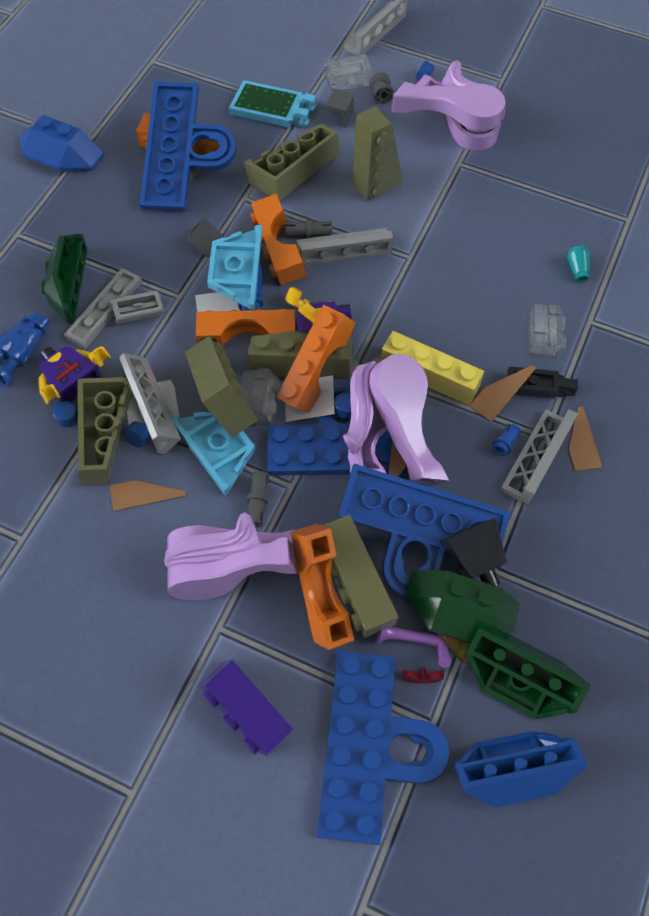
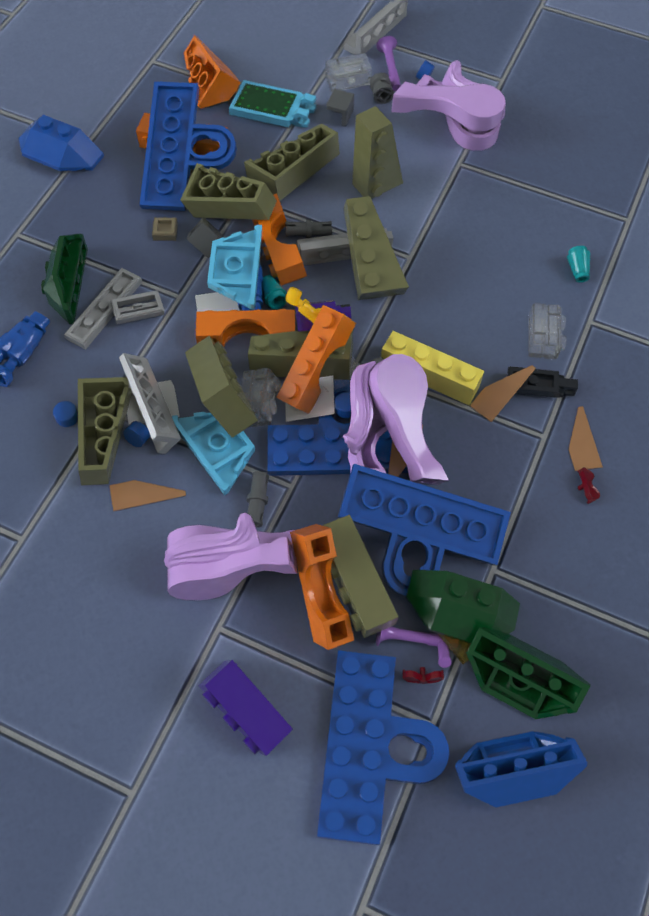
torso [38,346,111,404] -> none
black torso [440,518,507,586] -> none
blue pin [493,423,521,456] -> none
light grey fence [500,409,578,505] -> none
none -> dark tan tile [152,218,178,241]
none -> olive wedge [180,163,277,220]
none -> orange wedge [184,35,241,109]
none -> teal cone [262,275,287,309]
none -> olive wedge [343,196,409,300]
none -> medium lavender piece [376,36,401,91]
none -> dark red piece [578,467,600,504]

